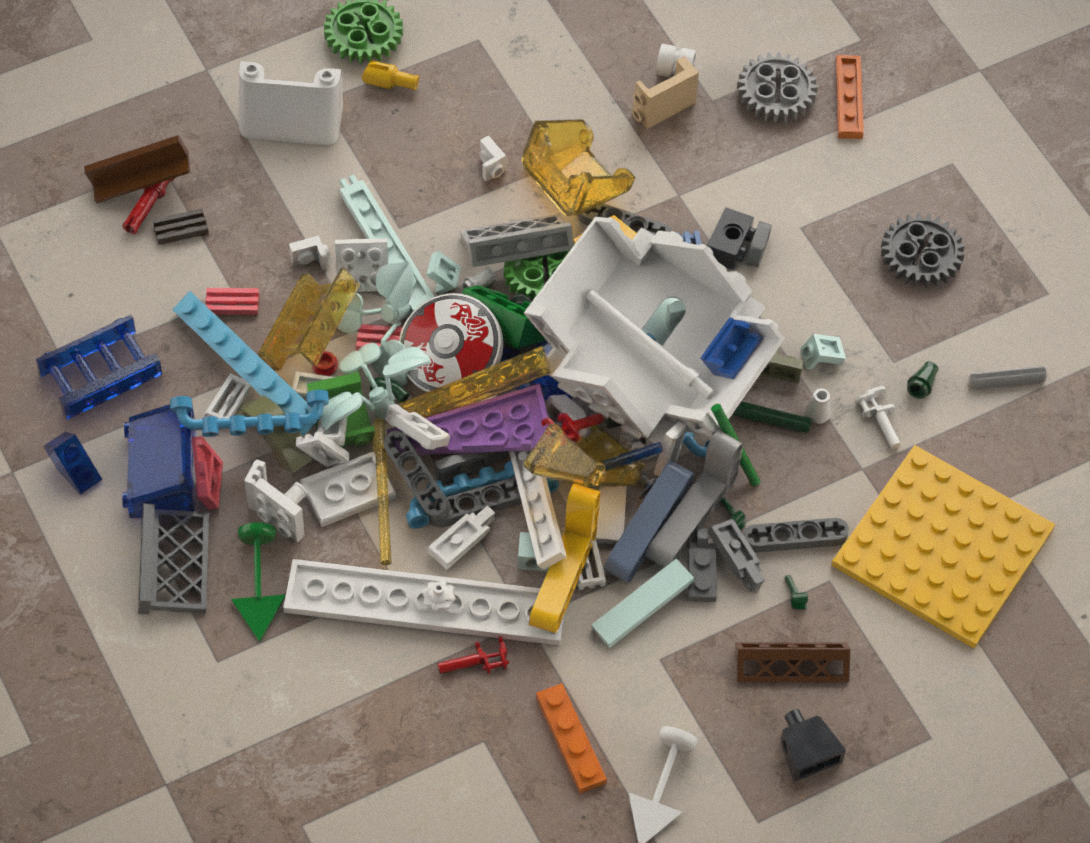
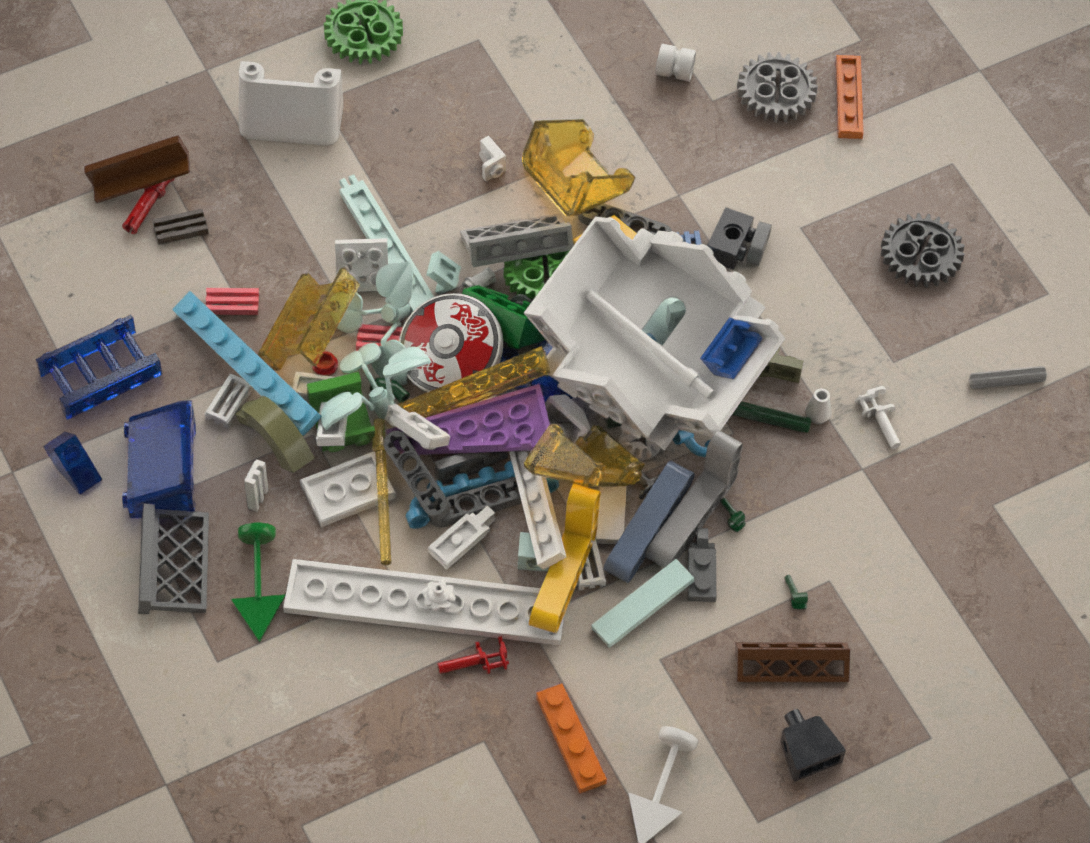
dark azure bar [170,390,329,437] -> none
coral wing [192,436,223,510] -> none
white plate [254,478,308,543] -> none
white bracket [289,236,330,271] -> none
white tile [296,432,349,467] -> none
yellow arm [362,61,419,91] -> none
red piece [541,413,604,446] -> none
piece [594,442,663,474] -> none
tan panel [632,56,699,129] -> none
white tile [654,421,687,477] -> none
dark grey hinge [708,519,765,593] -> none
green bar [711,404,761,487] -> none
dark grey beam [744,518,849,553] -> none
light aqua bracket [800,334,846,370] -> none
yellow plate [831,445,1056,649] -> none
dark green cone [907,361,939,399] -> none

